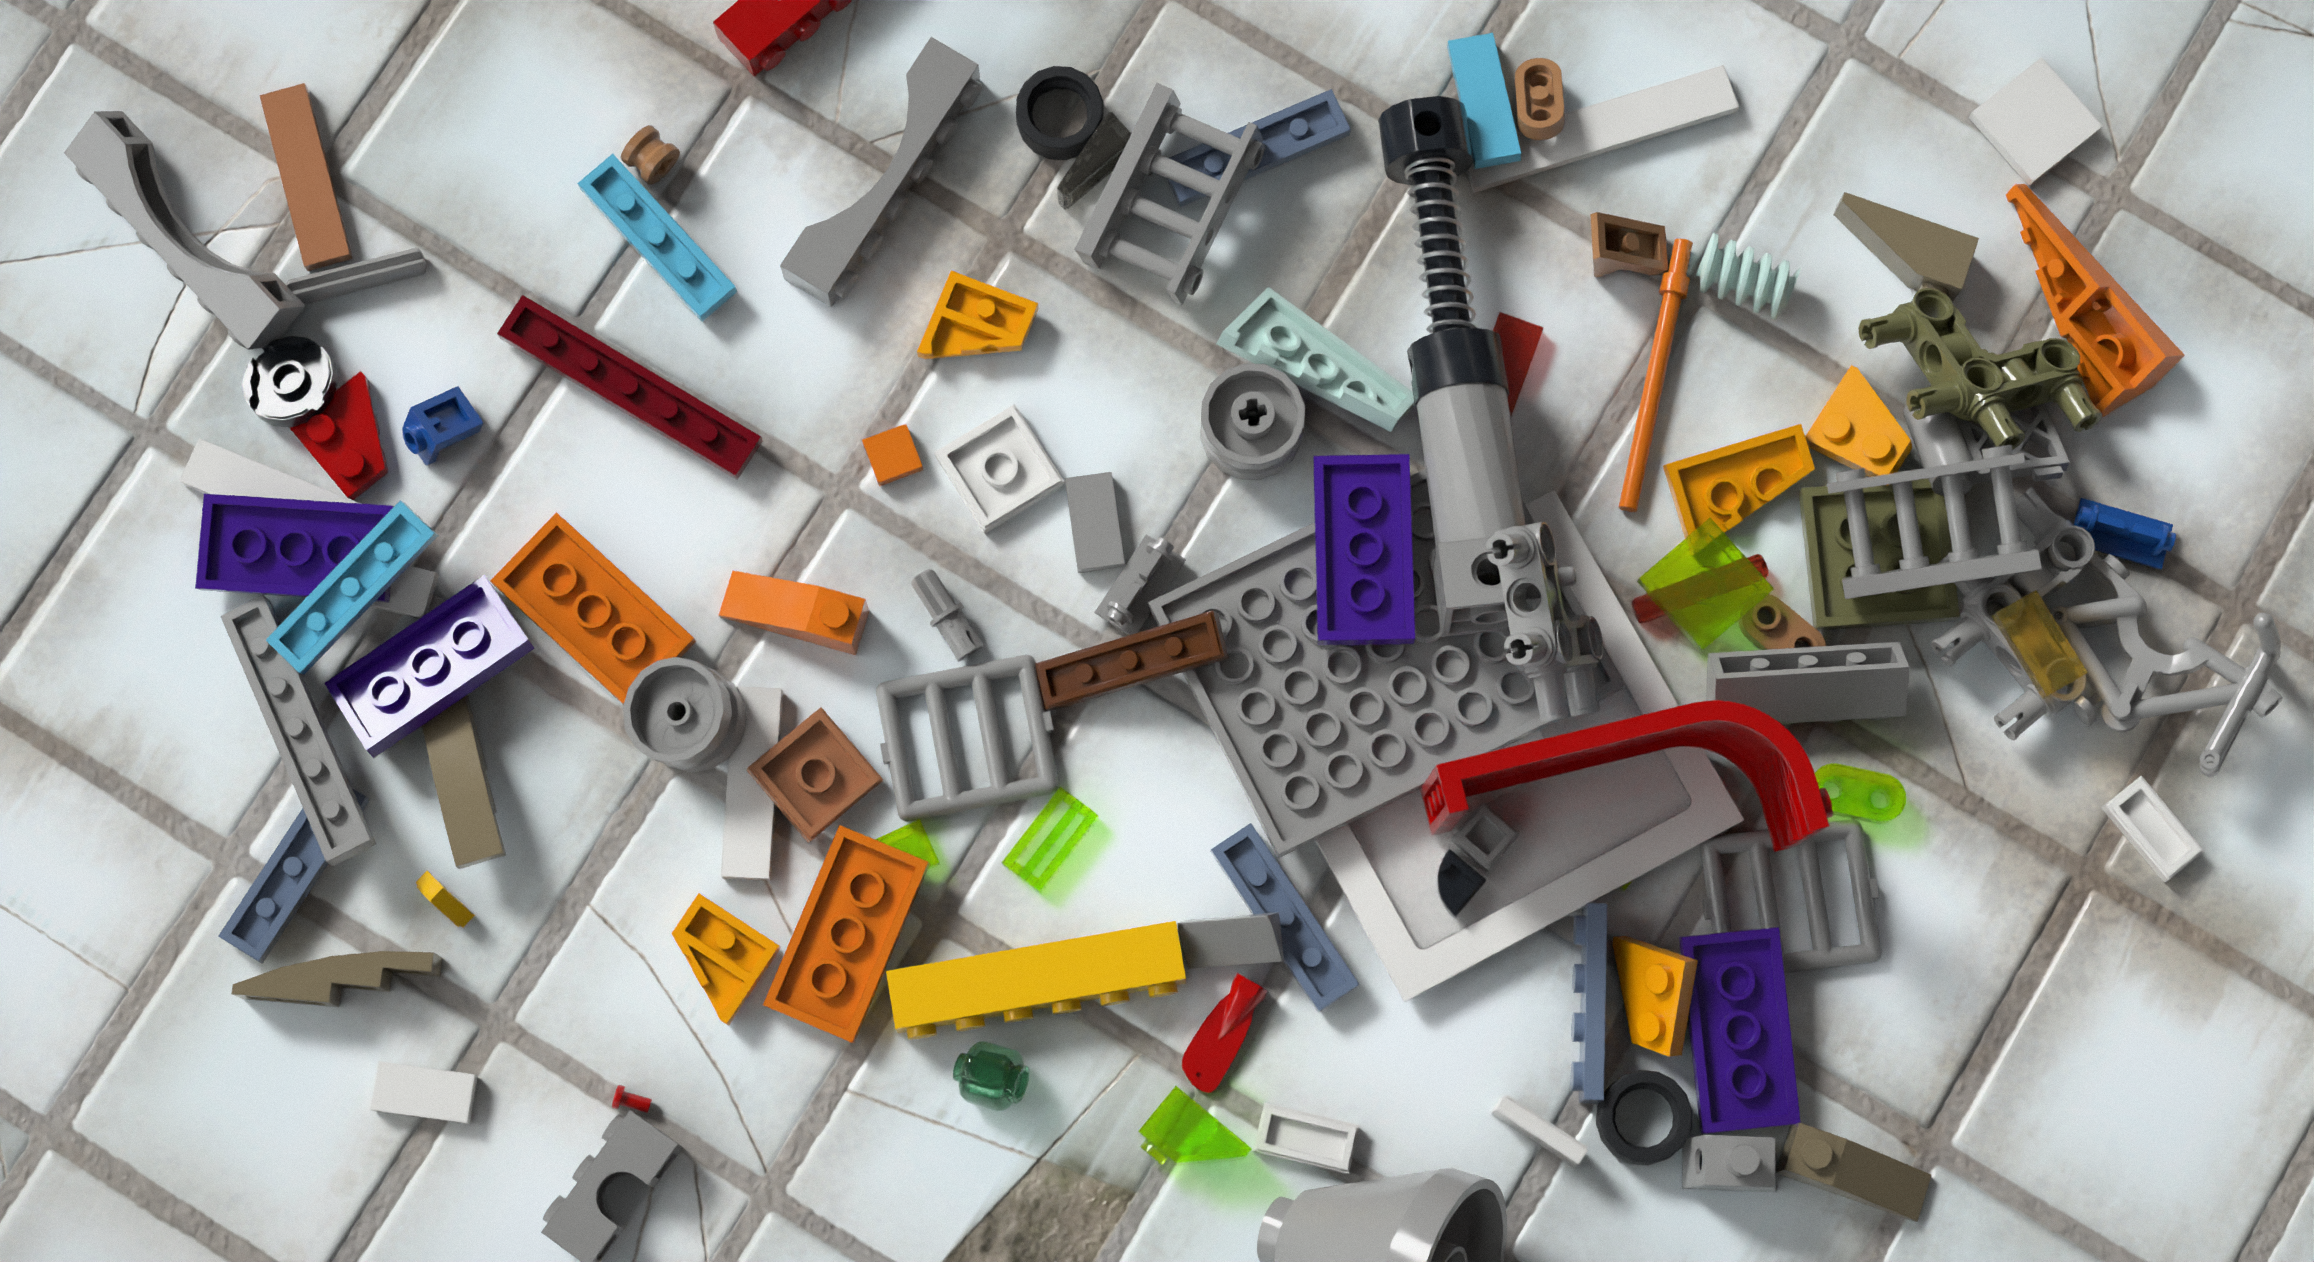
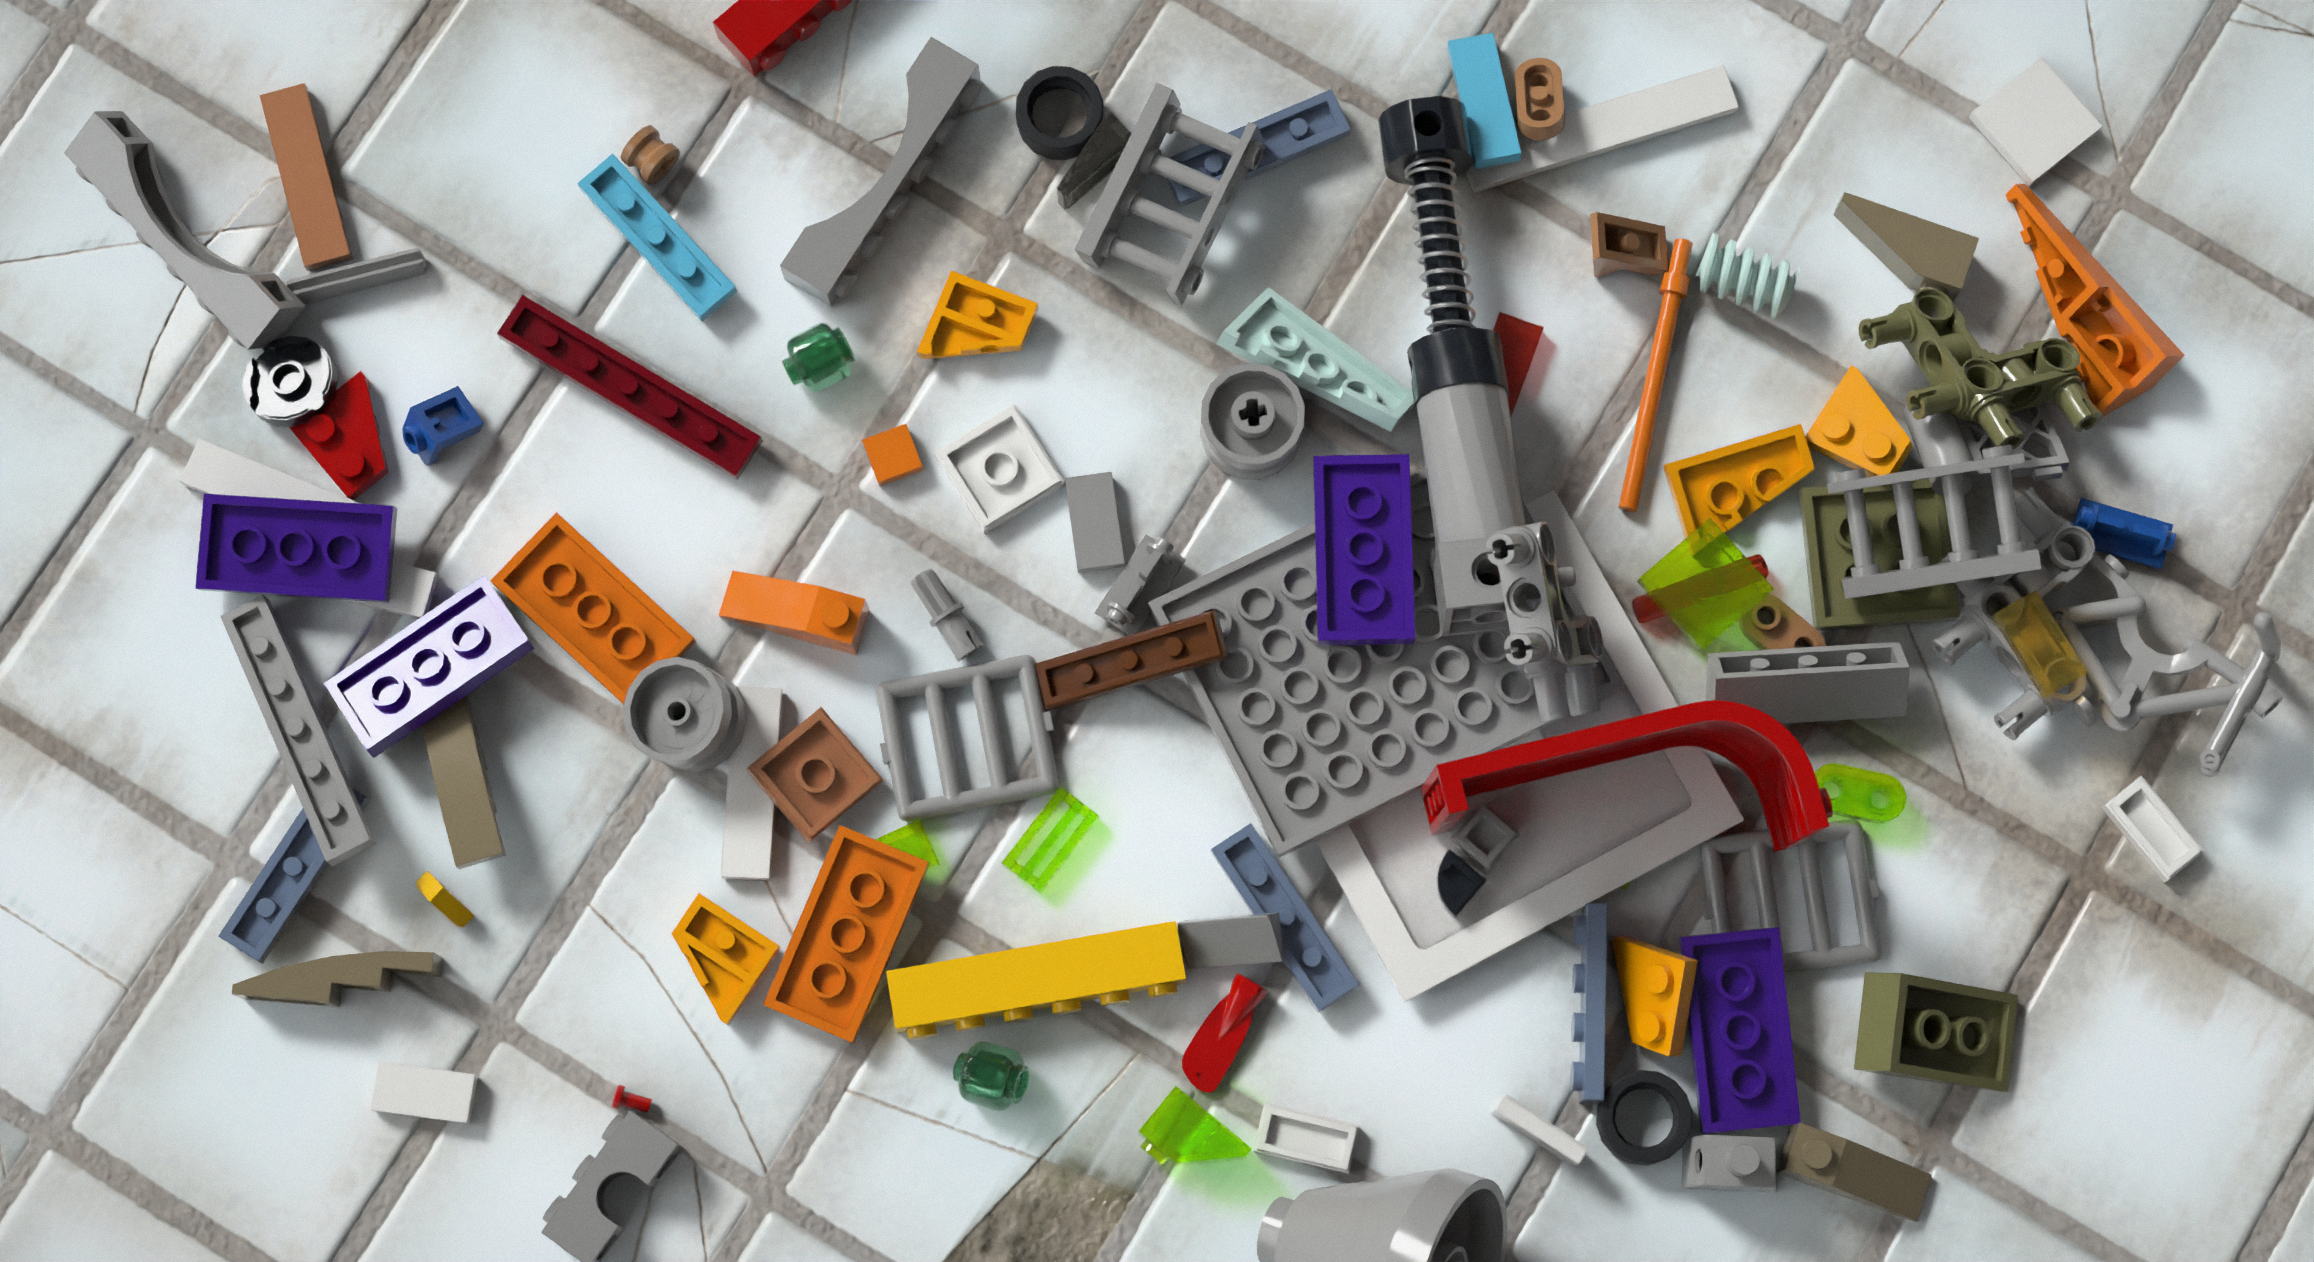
medium azure plate [266,500,439,675] -> none
none -> clear green head [782,323,856,393]
none -> olive slope [1854,972,2018,1092]

